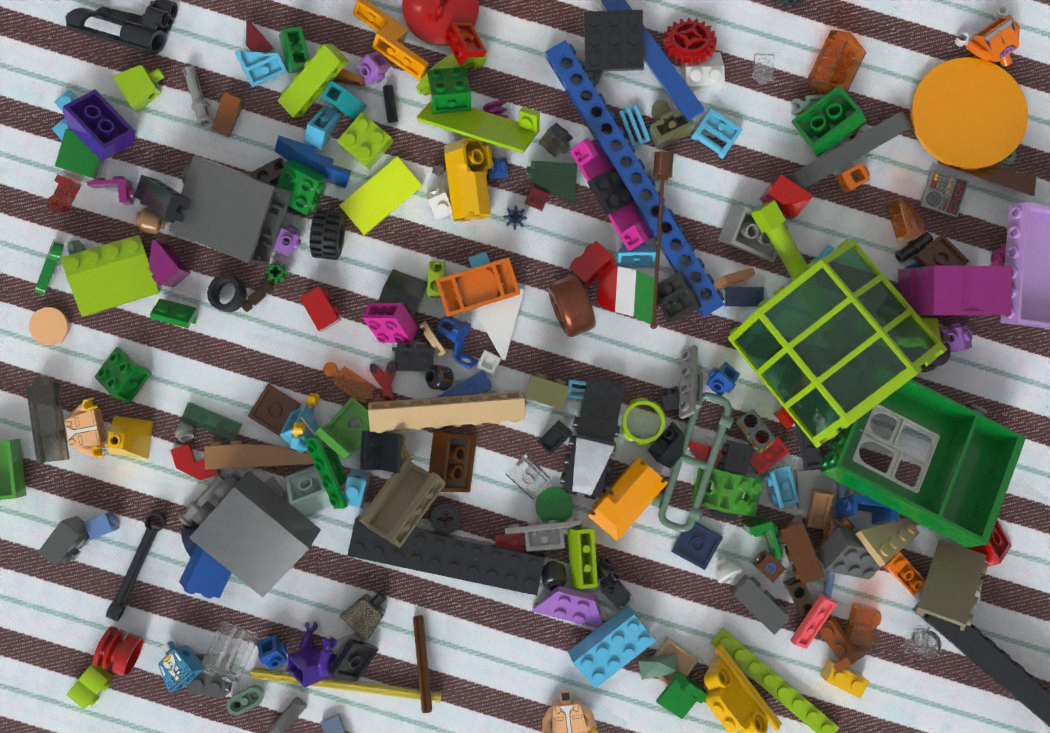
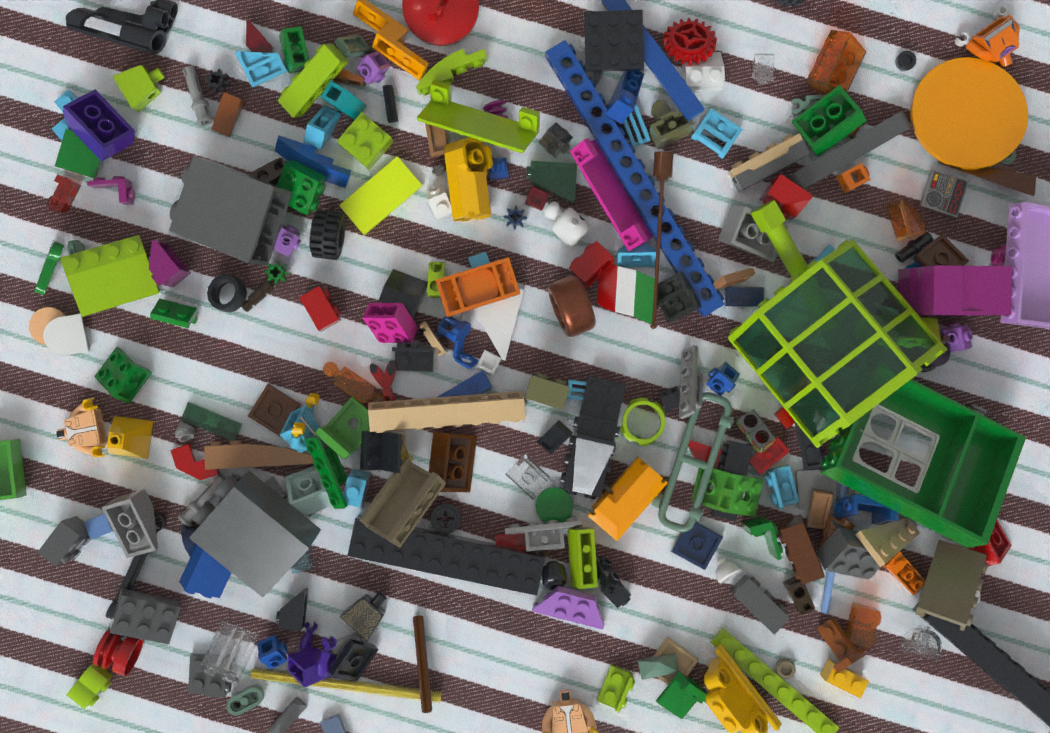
clear smoke piece [26,375,70,463] -> none
black brick [134,175,190,223] -> none
medium nougat head [136,208,166,235] -> none
dark azure torso [158,641,205,693] -> none
black head [425,365,454,391] -> none
green bracket [427,67,471,114] -> none
red bracket [445,22,487,65] -> none
medium azure brick [568,605,656,689] -> none
black plate [587,168,634,216] -> none
black slope [648,422,684,469] -> none
reddish brown brick [752,550,786,583] -> none
coral tile [790,594,838,649] -> none
none -> white tile [43,314,89,355]
none -> light grey slope [102,489,158,558]
none -> dark grey brick [110,588,181,644]
none -> black gear [205,69,231,94]
none -> black slope [276,588,308,631]
none -> clear light blue tile [291,550,313,574]
none -> sand green plate [334,35,371,58]
none -> medium nougat tile [425,123,448,158]
none -> white piece [544,201,589,246]
none -> lime bracket [597,664,635,713]
none -> blue slope [606,70,644,124]
none -> piece [728,133,810,193]
none -> dark tan tile [775,658,796,679]
none -> black tile [895,51,916,71]

